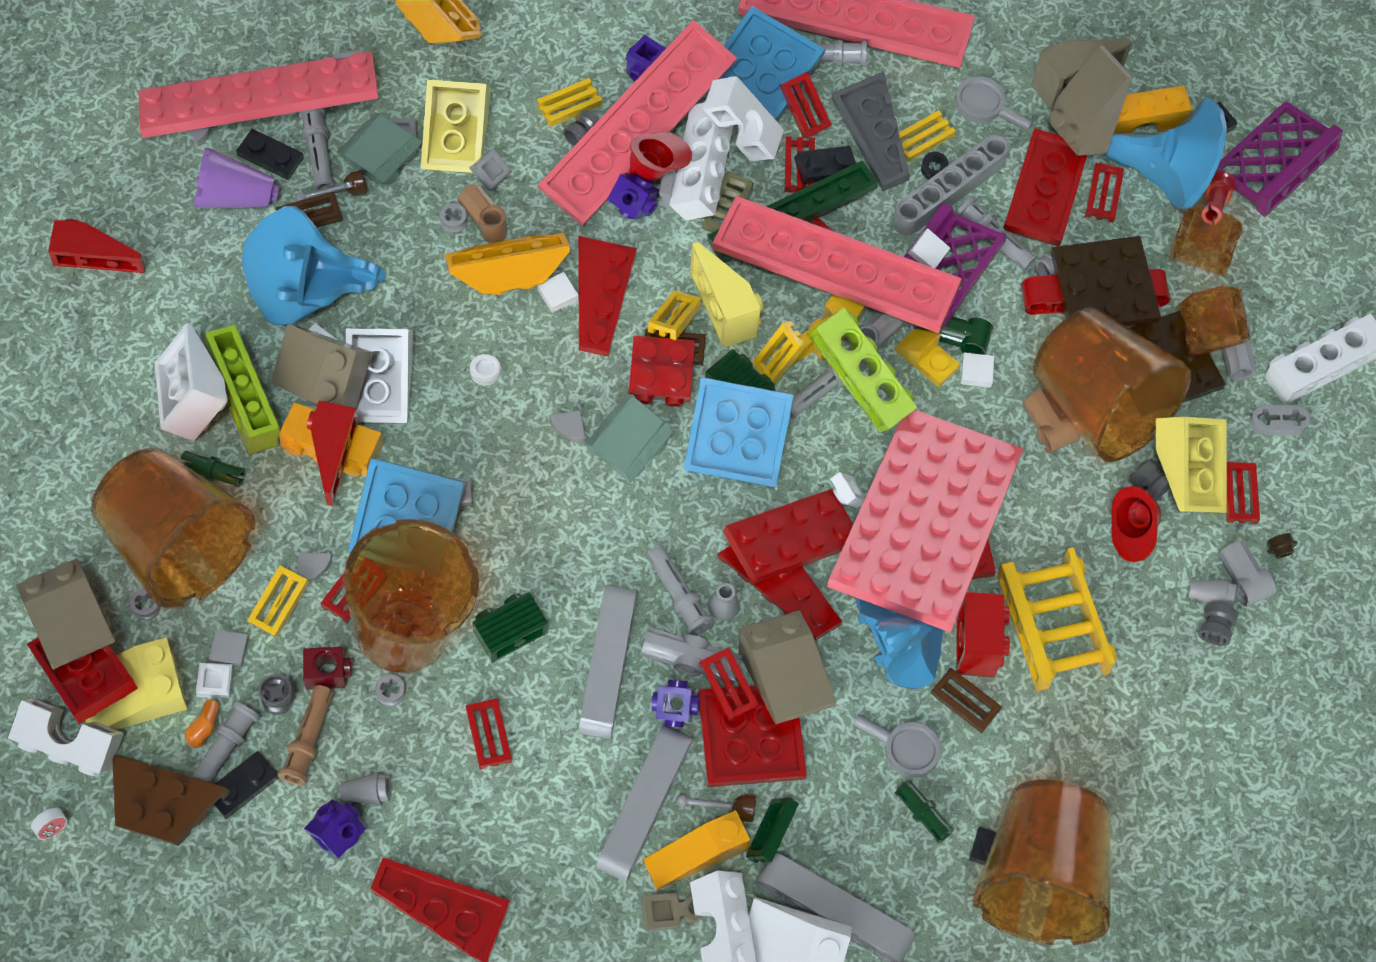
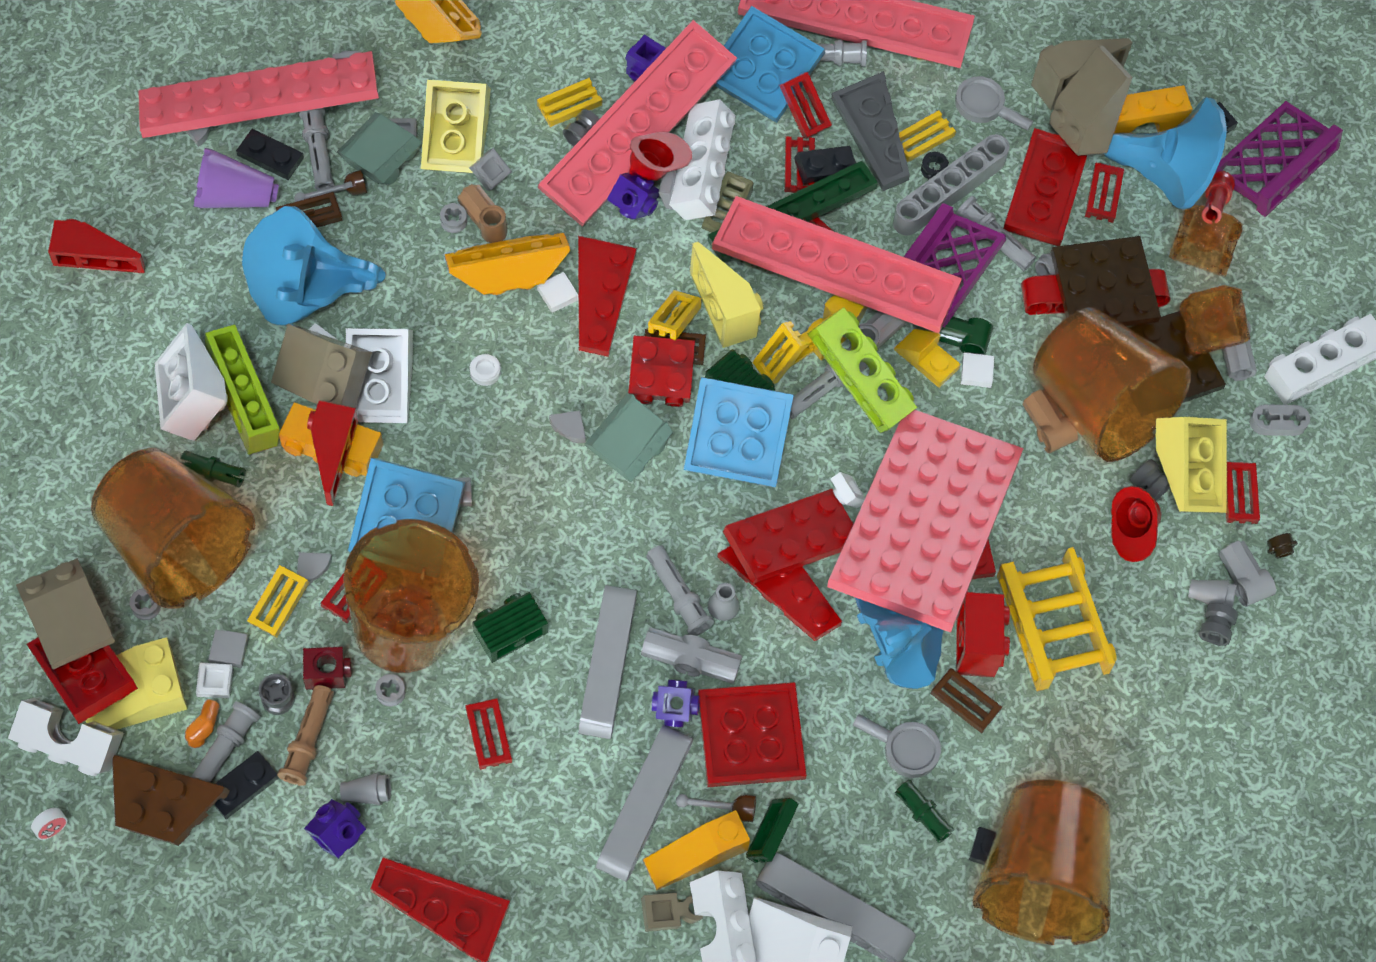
red tile [699,647,759,721] -> none
white arch [703,76,784,161] -> none
dark tan slope [738,611,836,724] -> none
white tile [908,228,950,268] -> none

